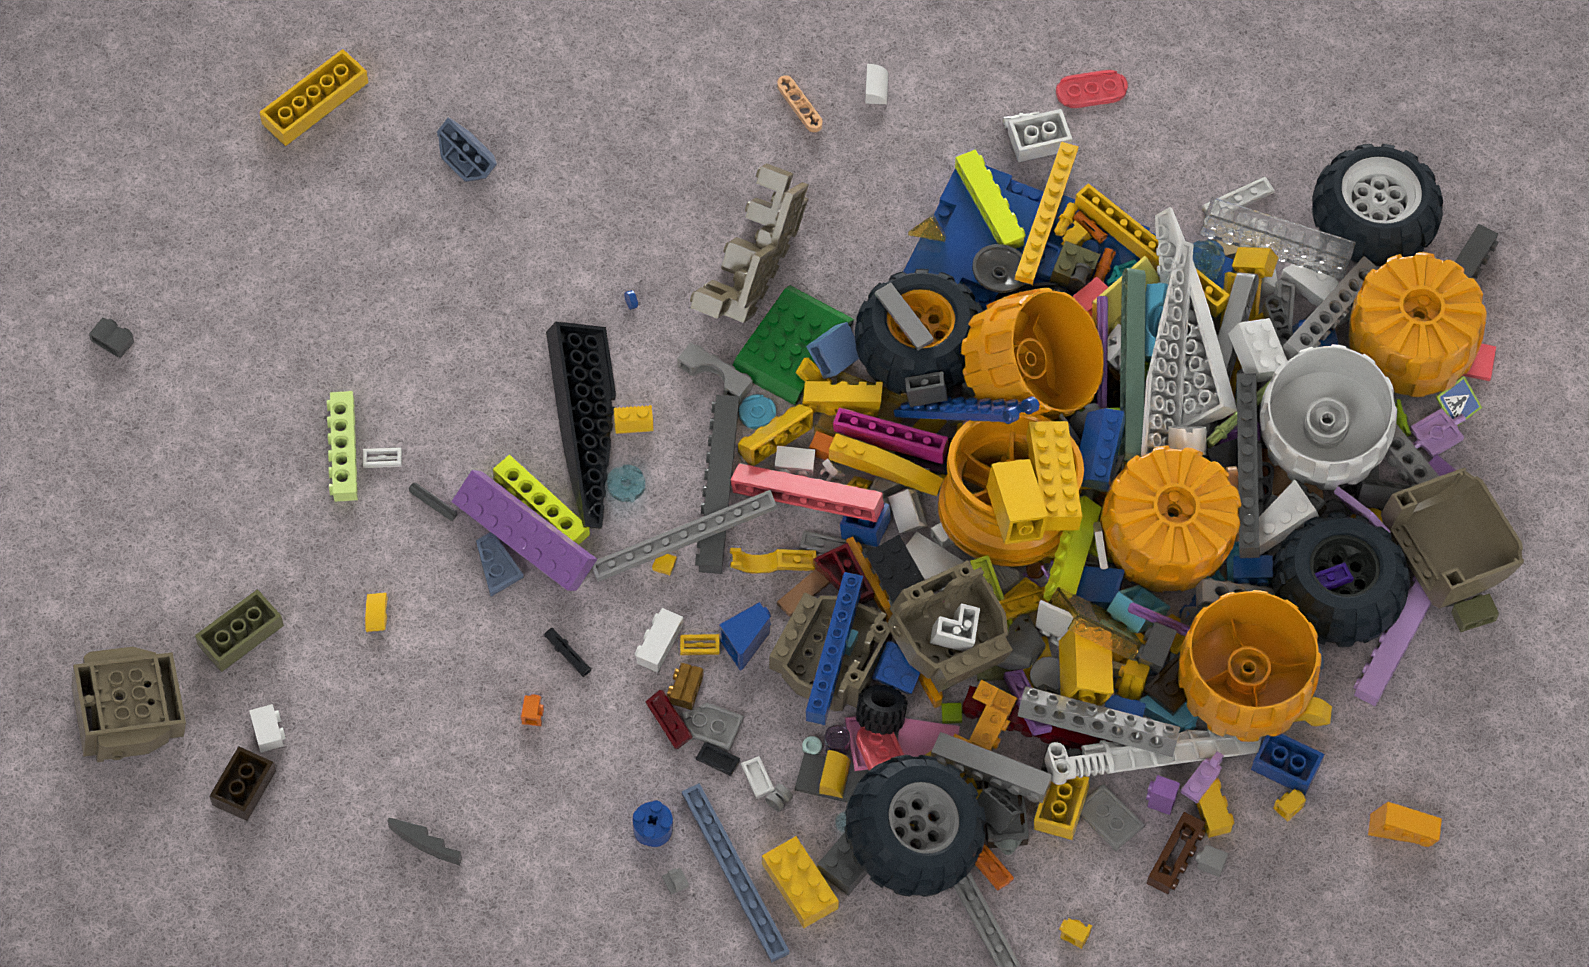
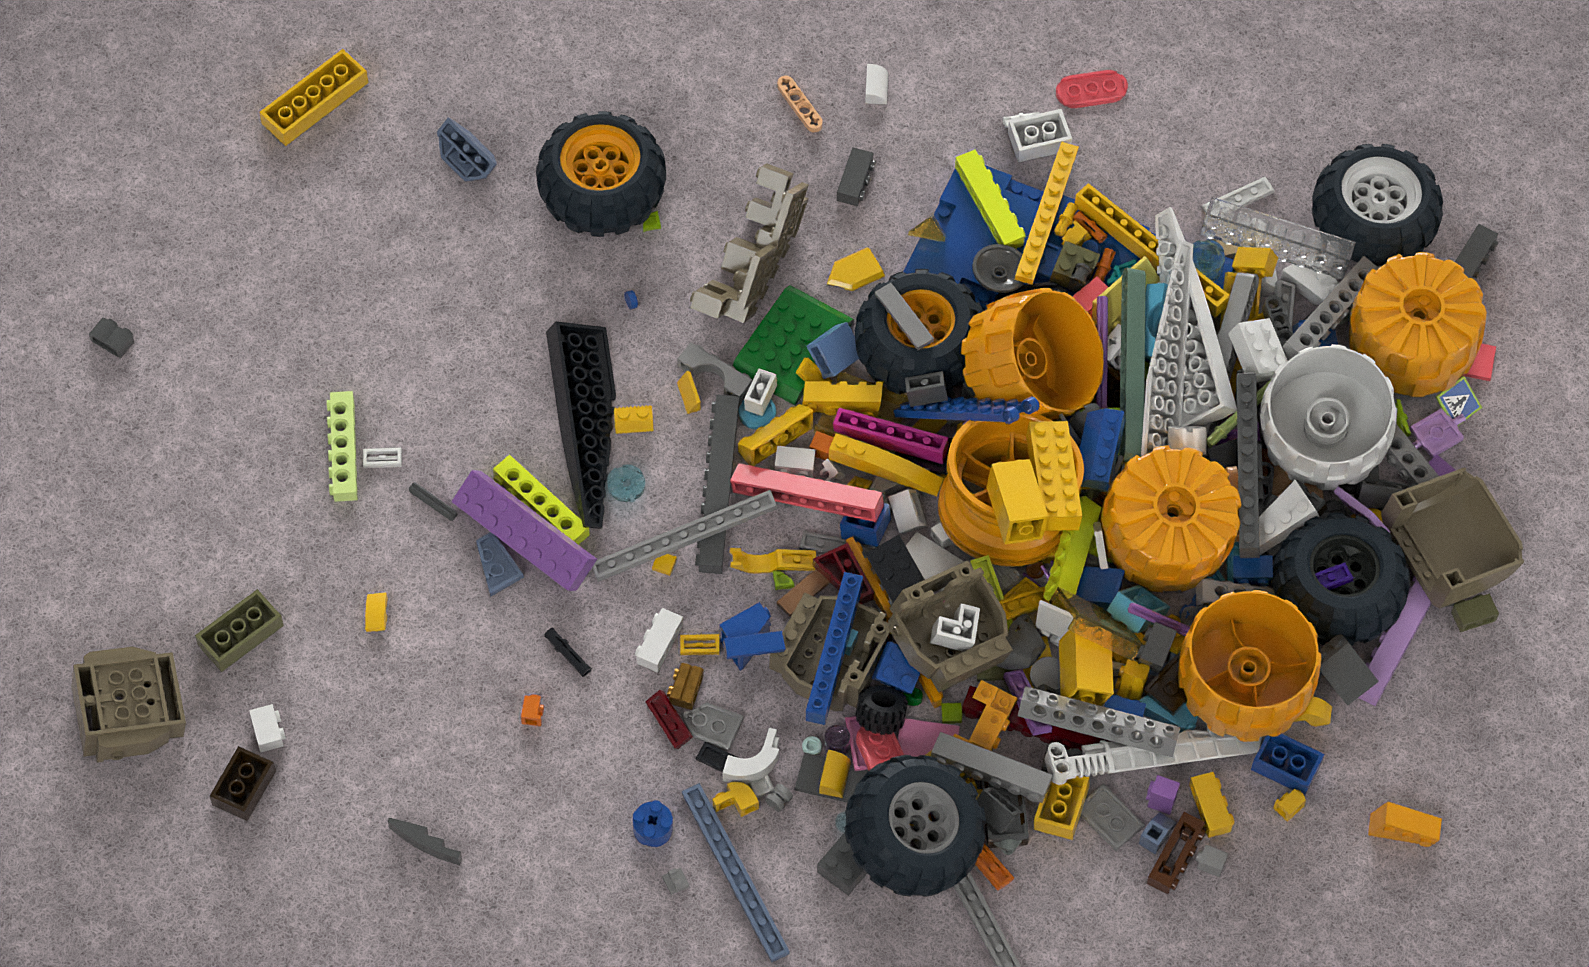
yellow brick [762,836,839,928] -> none
yellow brick [1059,918,1092,949] -> none
lavender hinge [1180,751,1224,803] -> none
none -> black wheel [536,111,666,237]
none -> lime tile [643,211,661,232]
none -> yellow slope [677,371,701,414]
none -> yellow brick [712,782,759,817]
none -> blue tile [723,631,785,659]
none -> white arch [723,728,779,784]
none -> white brick [744,369,777,416]
none -> lime tile [773,571,795,590]
none -> yellow tile [827,247,885,291]
none -> dark grey brick [836,147,876,206]
none -> green tile [903,688,923,706]
none -> sand blue slope [1139,812,1177,855]
none -> dark grey slope [1318,634,1379,706]

